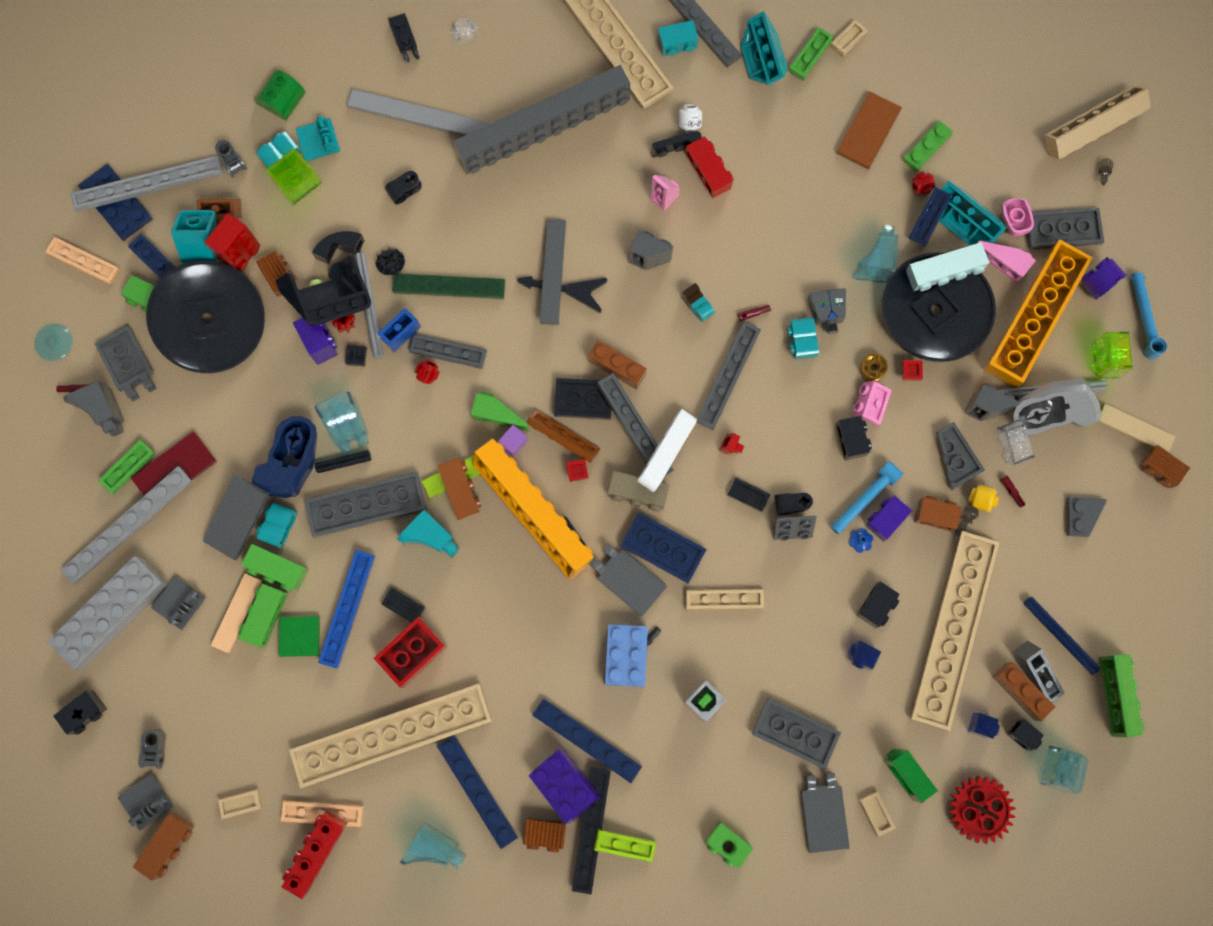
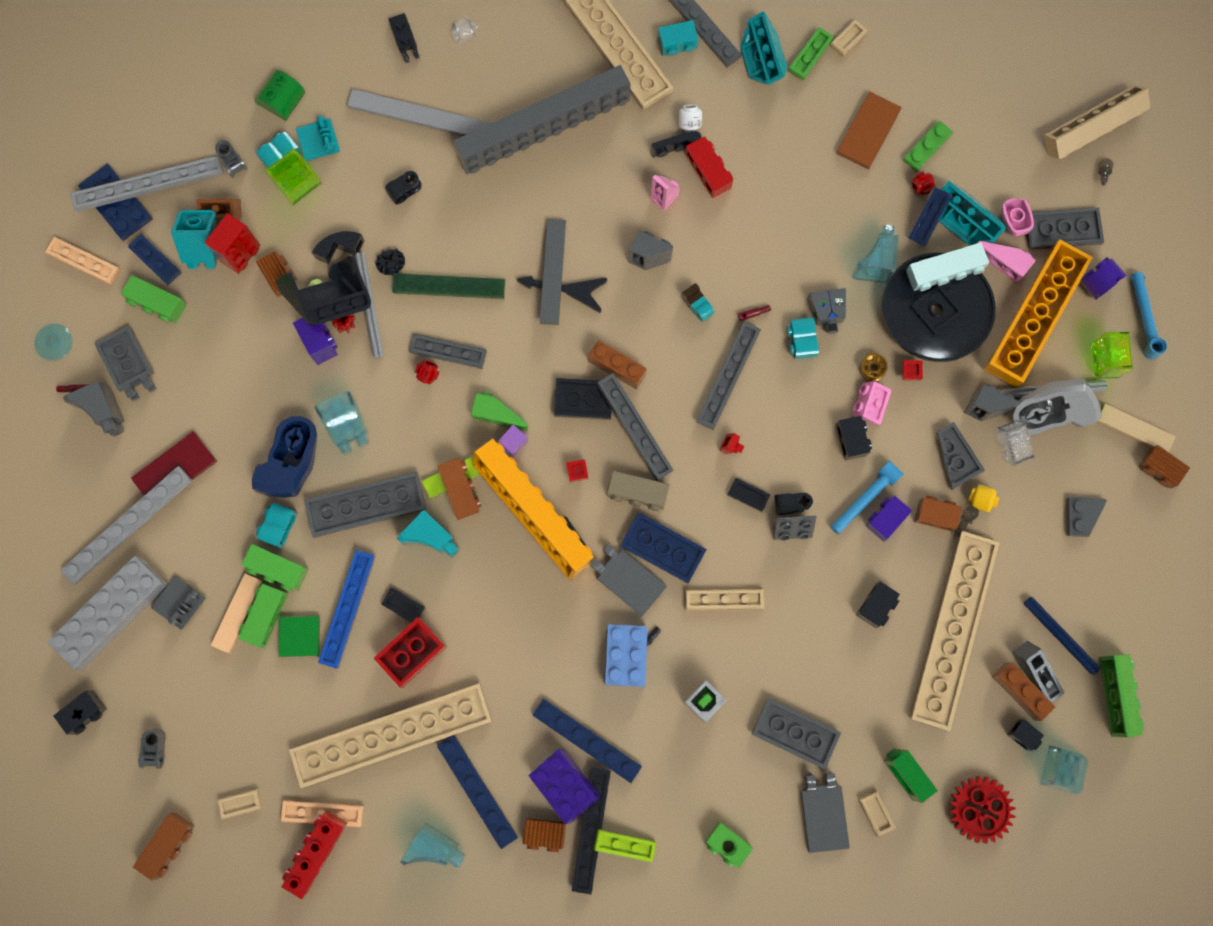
bright green plate [98,440,156,495] -> none
dark grey hinge [118,773,173,831] -> none
black dish [146,261,265,374] -> none
dark grey tile [203,474,269,560] -> none
black axle [315,450,372,473] -> none
black tile [345,345,367,367] -> none
blue brick [377,308,421,352] -> none
dark orange plate [526,409,600,463] -> none
white beam [637,408,697,492] -> none
clear blue brick [848,641,881,670] -> none
blue plant [849,529,873,553] -> none
clear blue brick [968,713,1000,739] -> none
dark red pin [1000,475,1026,508] -> none

